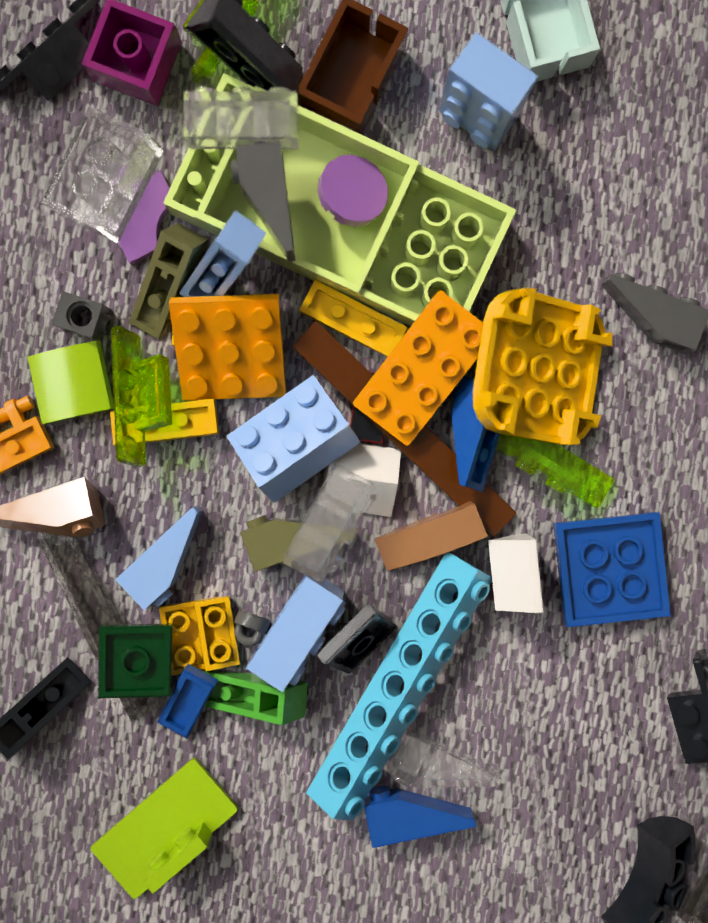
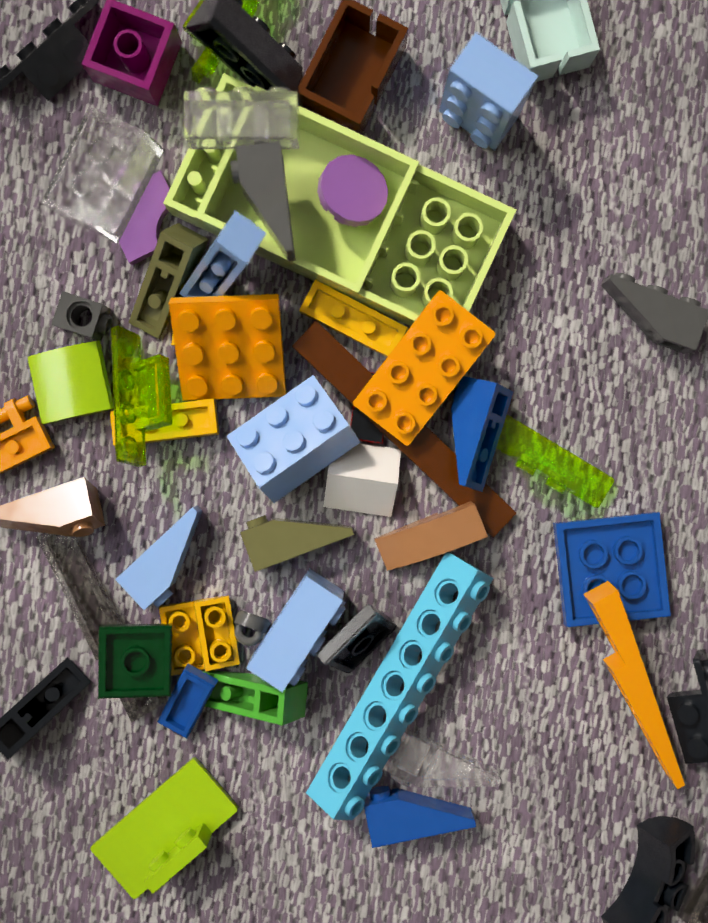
clear brick [283,463,376,584] -> none
yellow tile [473,288,612,445] -> none
white slope [488,533,543,613] -> none
none -> light orange slope [583,581,685,790]

